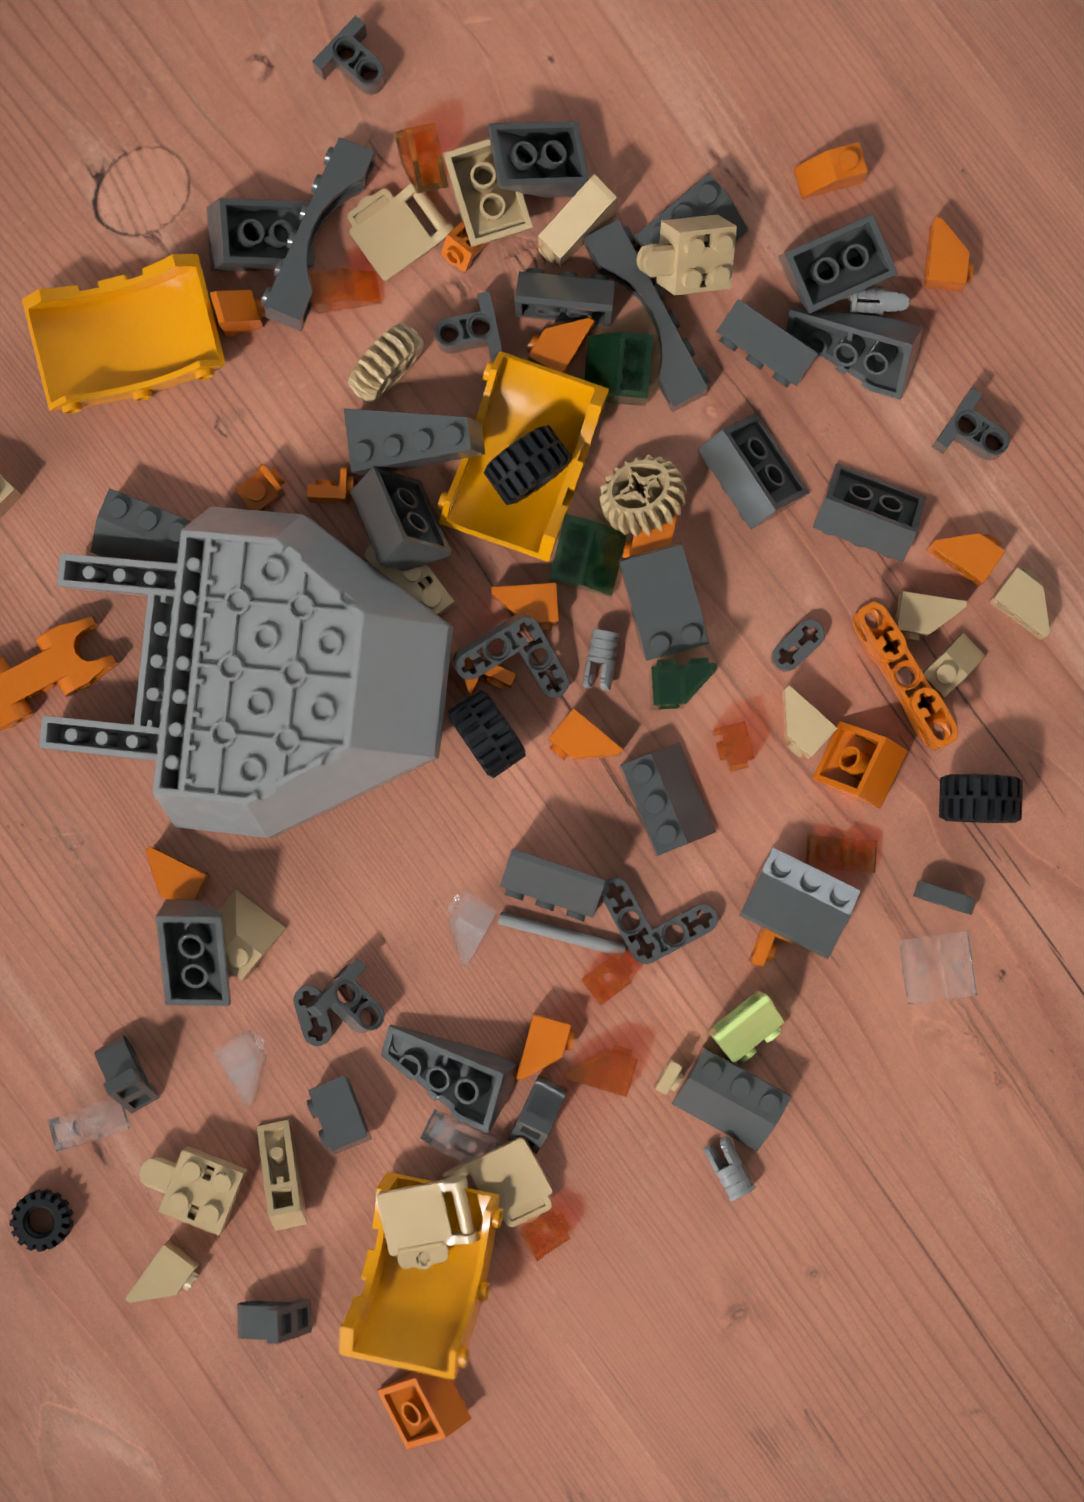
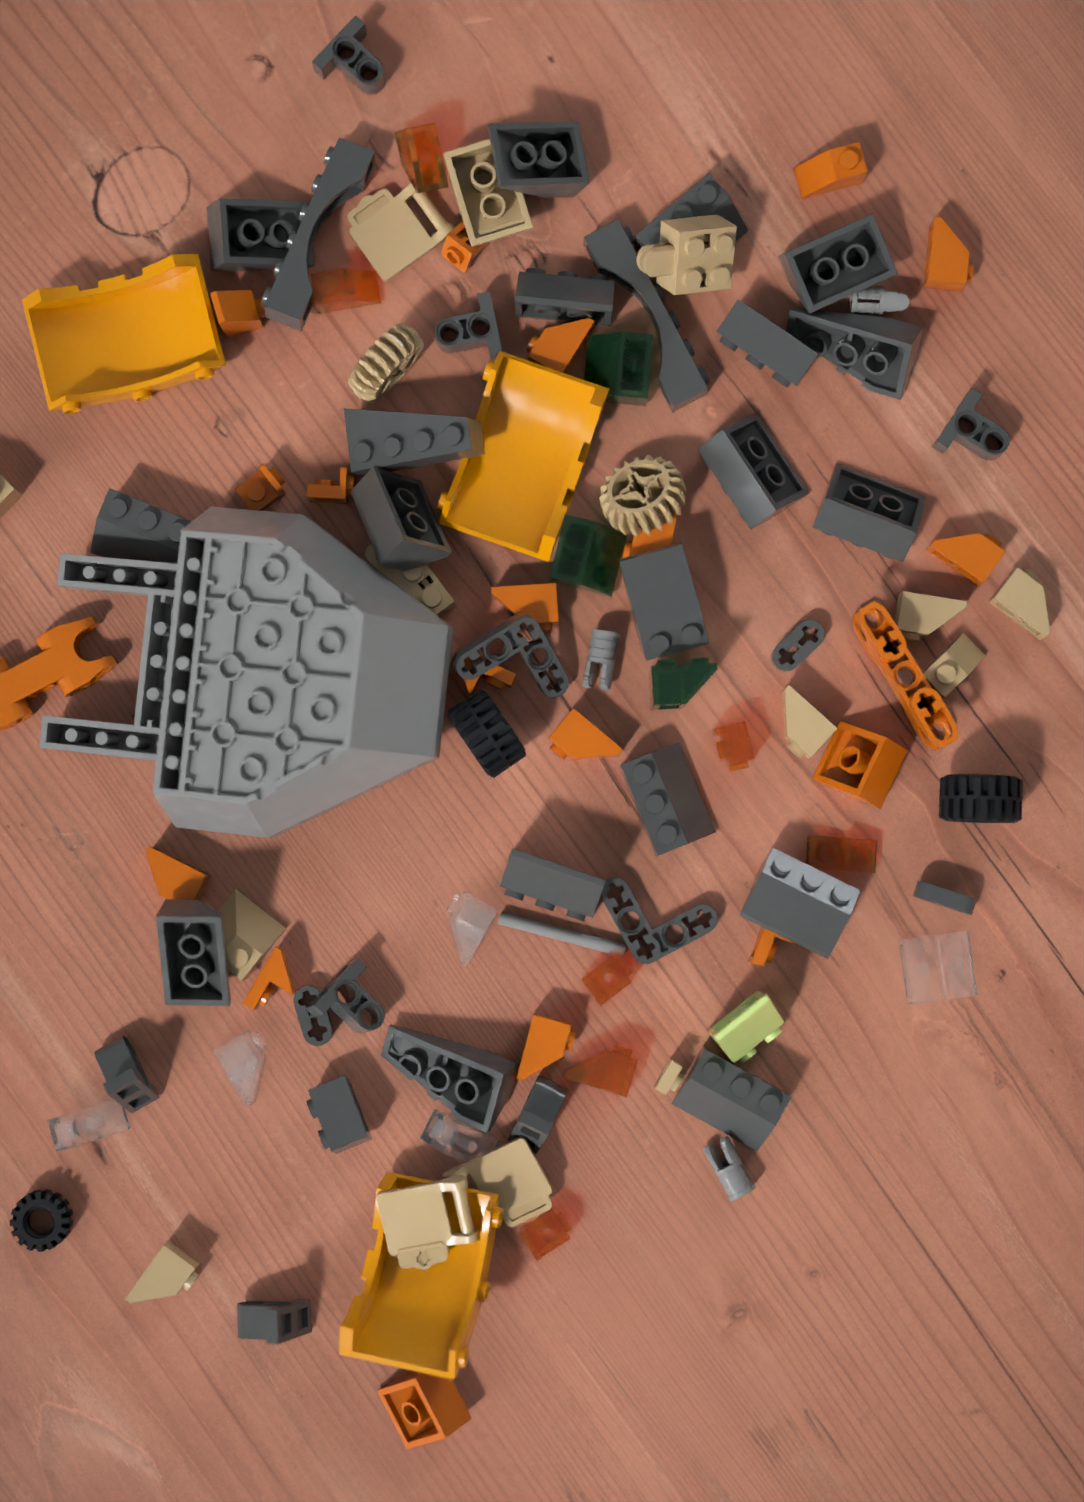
tan brick [139,1146,248,1236] -> none
tan slope [257,1120,308,1231] -> none
black tyre [483,425,572,505] -> none
tan slope [538,174,617,267] -> none
none -> orange slope [242,946,296,1010]

